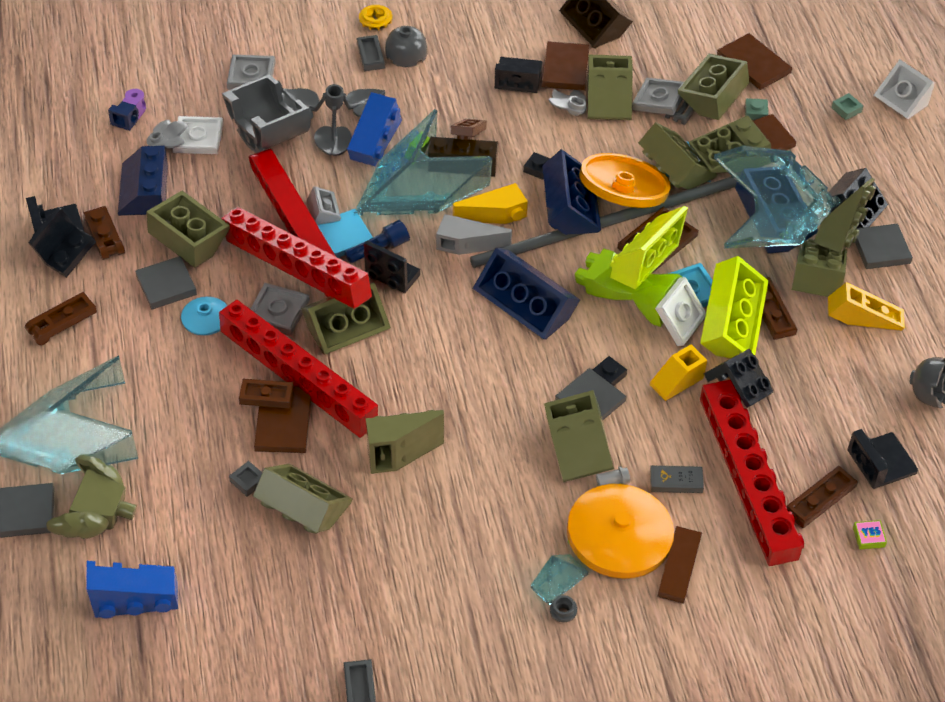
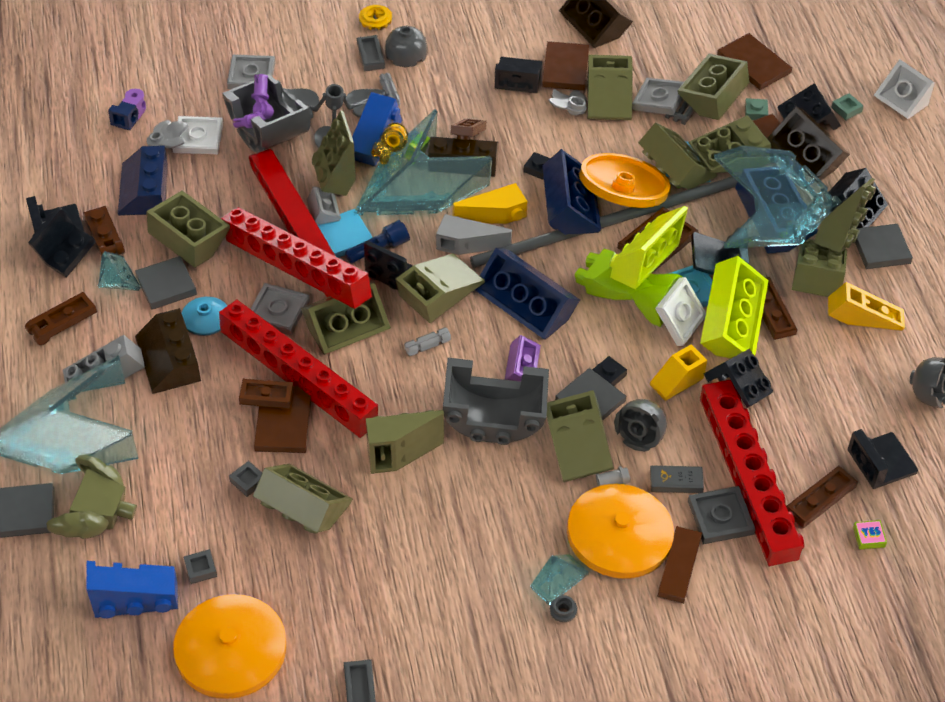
none -> light grey slope [63,335,145,390]
none -> clear light blue slope [98,251,141,291]
none -> dark brown slope [135,308,201,394]
none -> light orange dish [173,594,286,699]
none -> dark grey plate [183,549,217,584]
none -> medium lavender pin [233,74,274,128]
none -> olive slope [312,110,356,196]
none -> clear yellow piece [371,122,408,165]
none -> light grey axle [379,73,400,107]
none -> olive slope [396,253,485,323]
none -> light grey axle [404,327,451,356]
none -> dark grey cylinder [443,358,549,445]
none -> medium lavender slope [505,335,541,382]
none -> dark grey cylinder [614,399,667,452]
none -> dark grey tile [688,486,755,545]
none -> black bracket [691,227,749,275]
none -> dark brown slope [767,107,850,185]
none -> black bracket [777,83,841,131]

